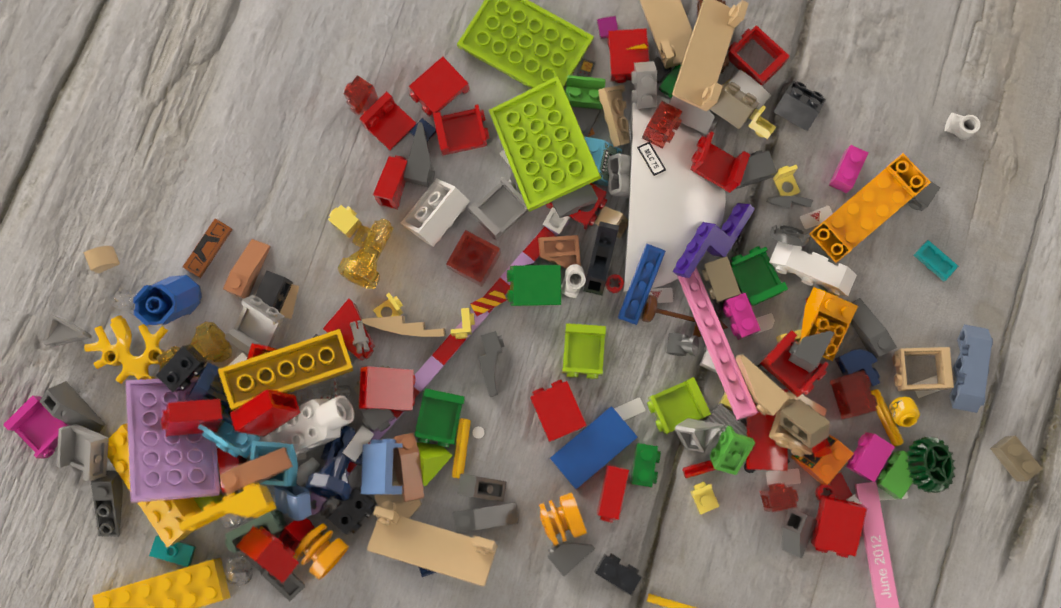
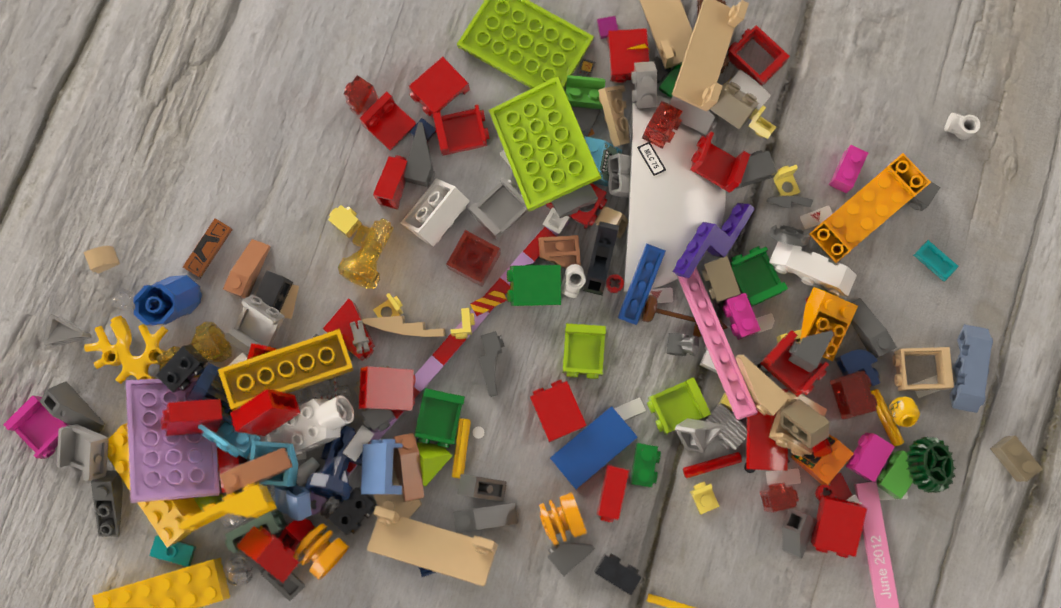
bright green bracket [710,426,755,475] -> none
black slope [774,81,826,131] -> none

